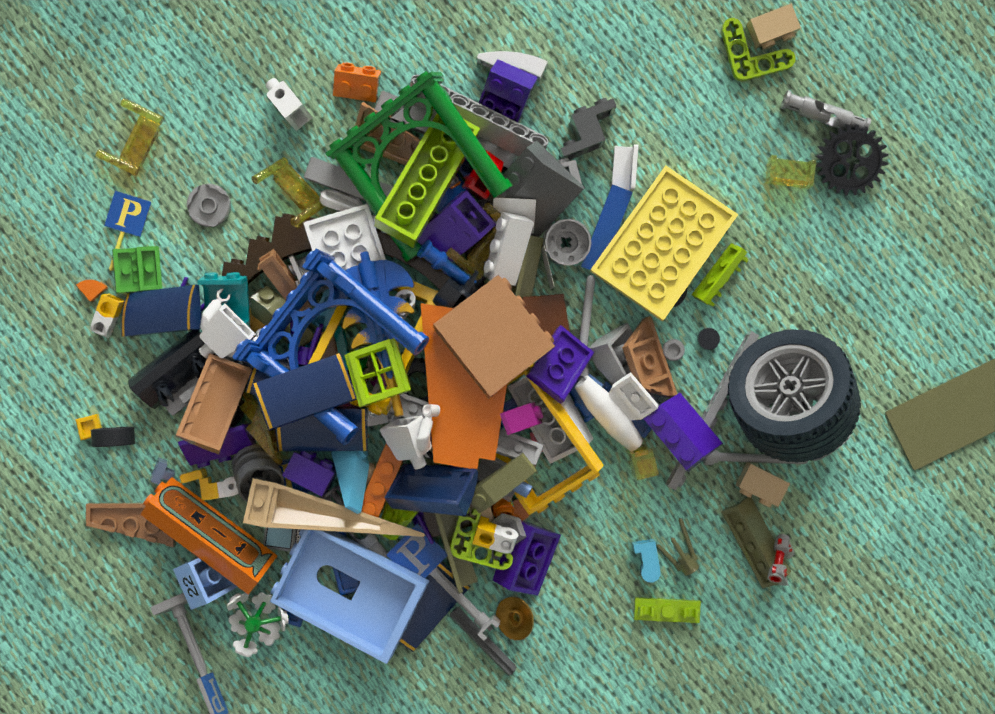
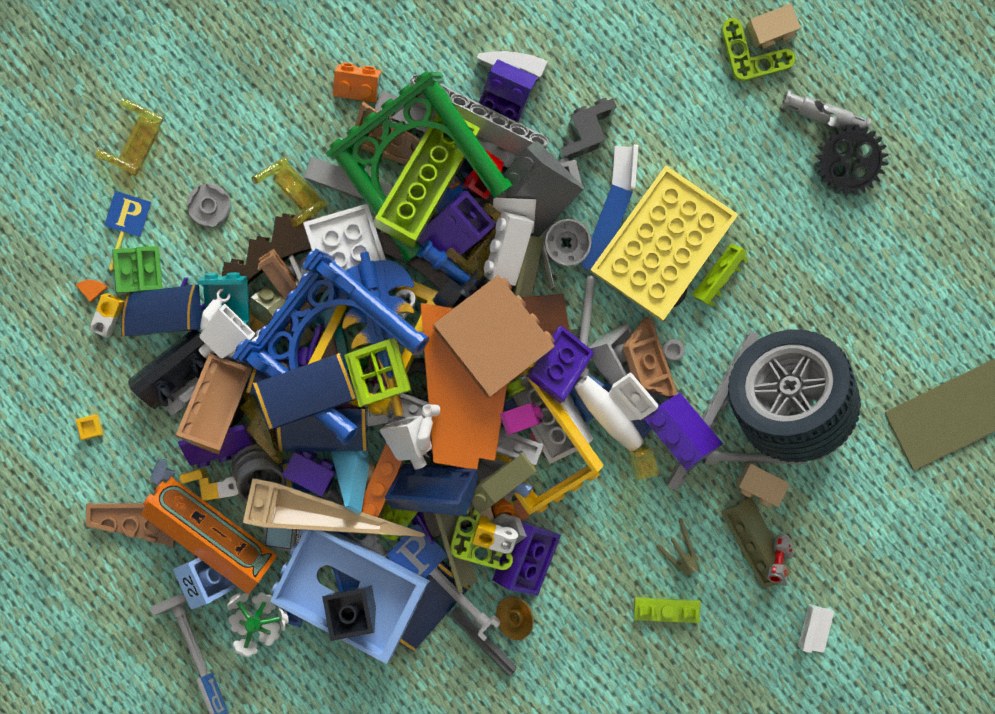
black tyre [91,427,135,447] -> none
white torso [266,78,313,131] -> none
white tile [320,189,363,211] -> none
medium azure leg [632,539,660,583] -> none
black tile [697,328,720,350] -> none
clear yellow panel [765,155,816,189] -> none
none -> black slope [322,585,376,641]
none -> lime bush [506,379,526,398]
none -> white panel [798,604,834,653]

